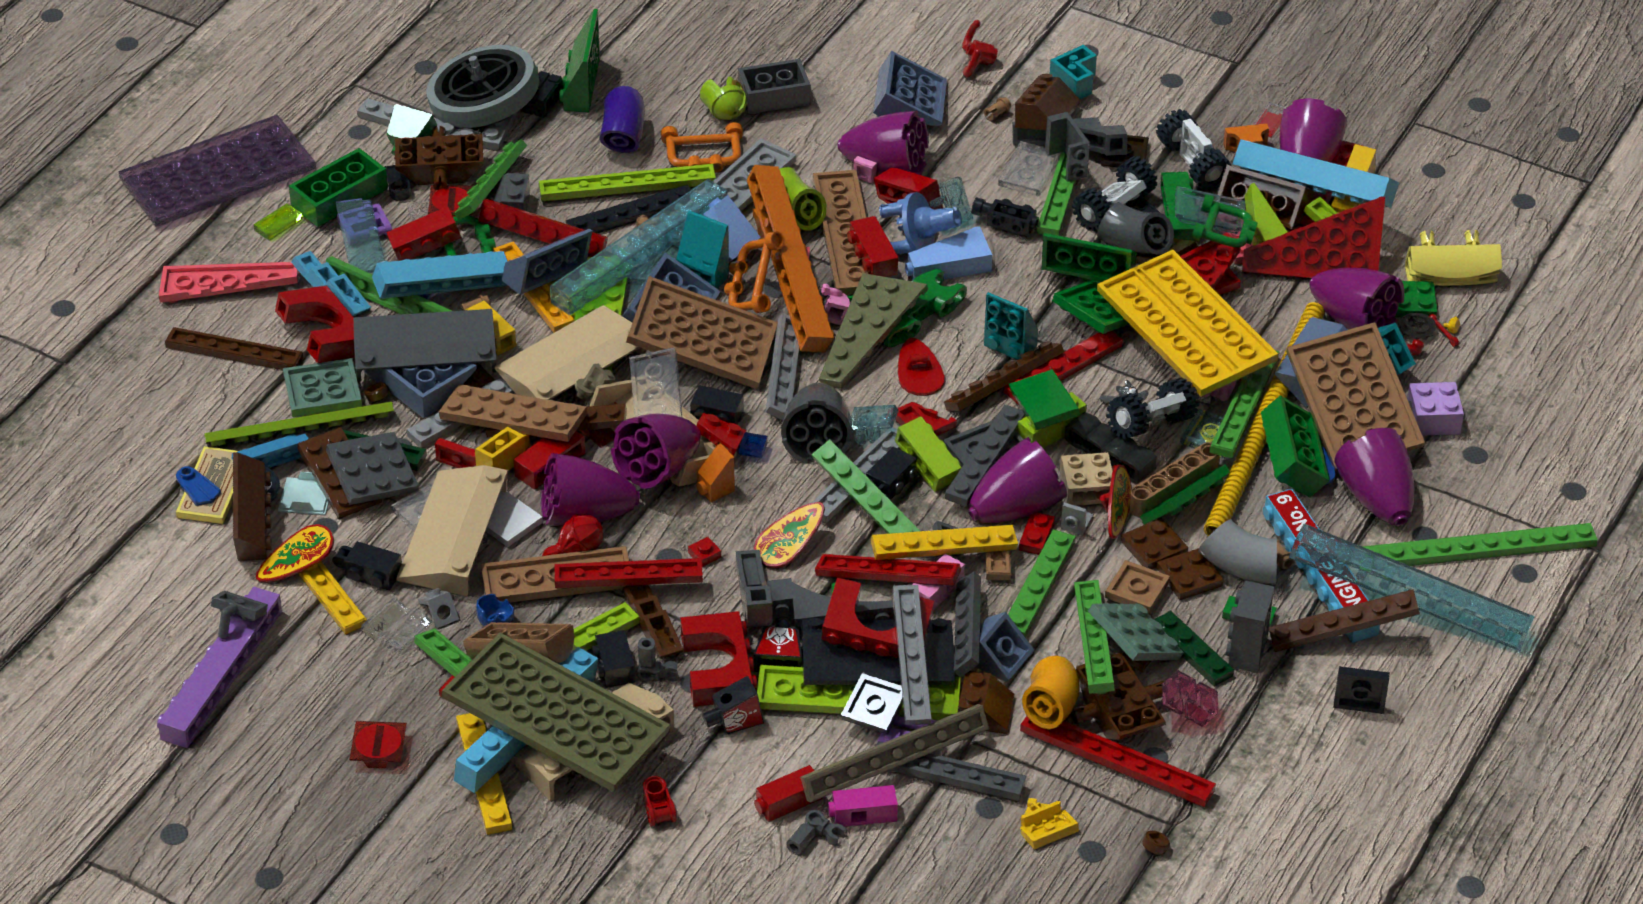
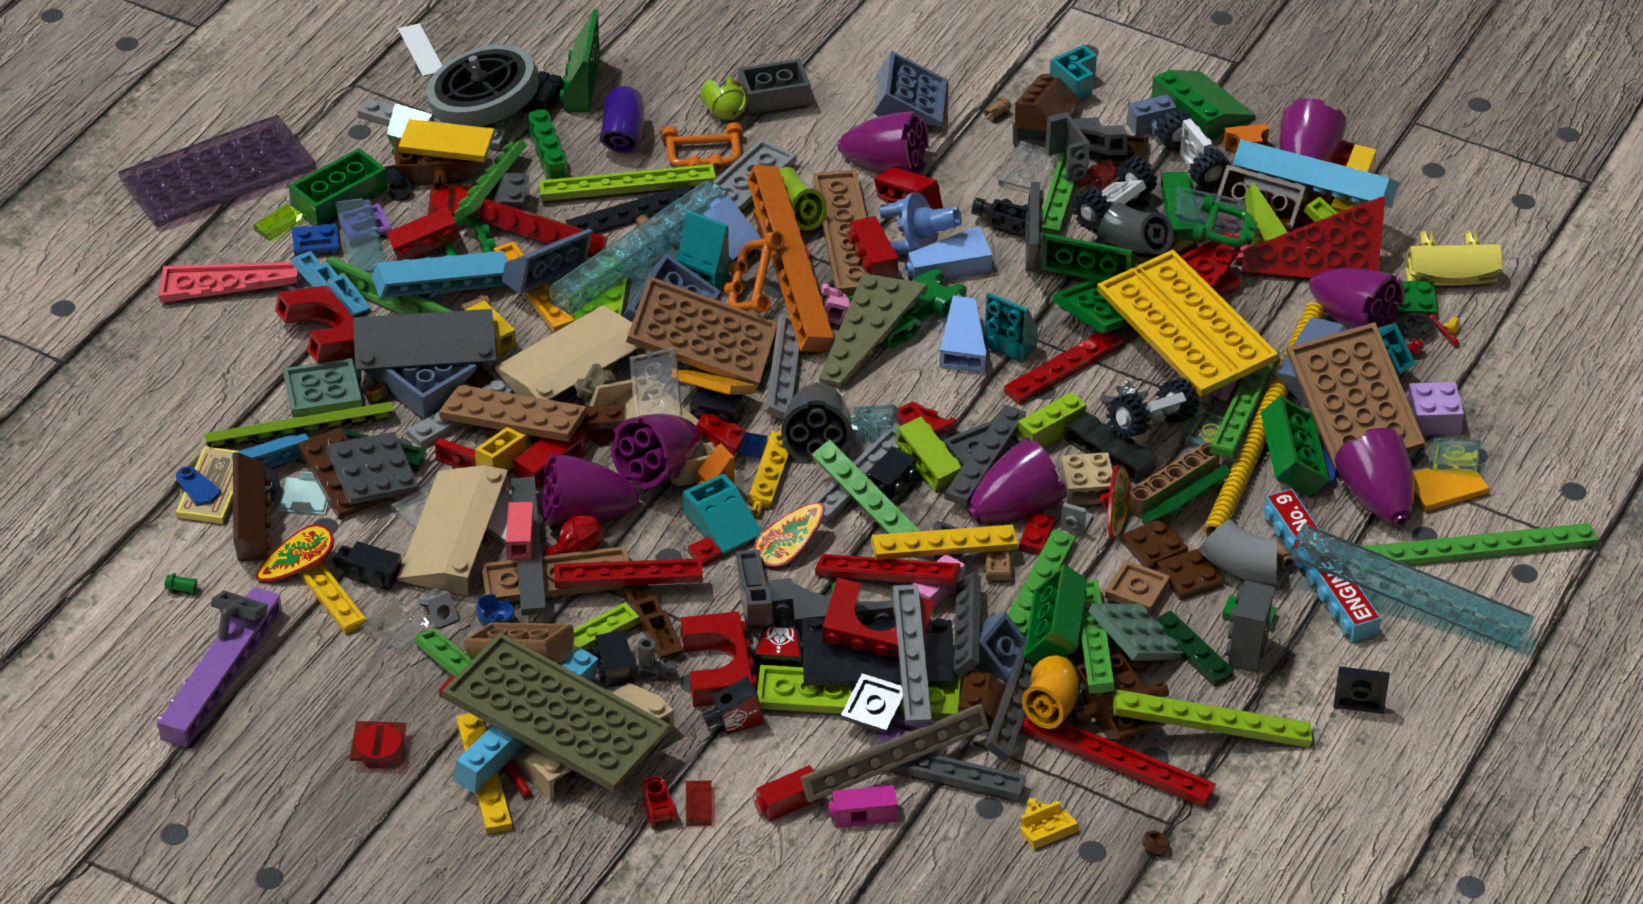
reddish brown tile [165,327,303,370] -> none
dark grey bar [786,810,846,855] -> none
bright pink tile [854,156,877,184] -> none
red shield [898,338,945,396] -> none
clear light blue hinge [930,177,973,224] -> none
reddish brown plate [944,341,1064,411] -> none
red piece [962,20,998,78] -> none
green tile [1009,369,1080,430] -> none
clear pink piece [1162,670,1218,727] -> none
clear tile [1253,102,1287,138] -> none
reddish brown plate [1269,589,1420,652] -> none
none -> green pin [165,573,197,594]
none -> blue plate [292,224,340,257]
none -> white sticker [398,23,442,76]
none -> yellow tile [398,119,495,162]
none -> red bar [503,759,532,798]
none -> coral brick [506,502,534,560]
none -> dark grey tile [511,477,546,616]
none -> green brick [529,109,567,180]
none -> light orange tile [672,370,756,395]
none -> teal slope [683,473,762,555]
none -> clear red tile [686,780,712,826]
none -> yellow plate [747,424,789,517]
none -> light blue slope [939,296,986,373]
none -> dark grey plate [985,644,1035,762]
none -> green brick [1023,564,1087,666]
none -> dark grey plate [1025,182,1044,271]
none -> clear red piece [1076,159,1118,188]
none -> lime plate [1113,689,1312,748]
none -> sand blue brick [1127,94,1177,136]
none -> green slope [1151,70,1256,140]
none -> light orange tile [1413,462,1489,512]
none -> clear light blue tile [1429,438,1481,471]

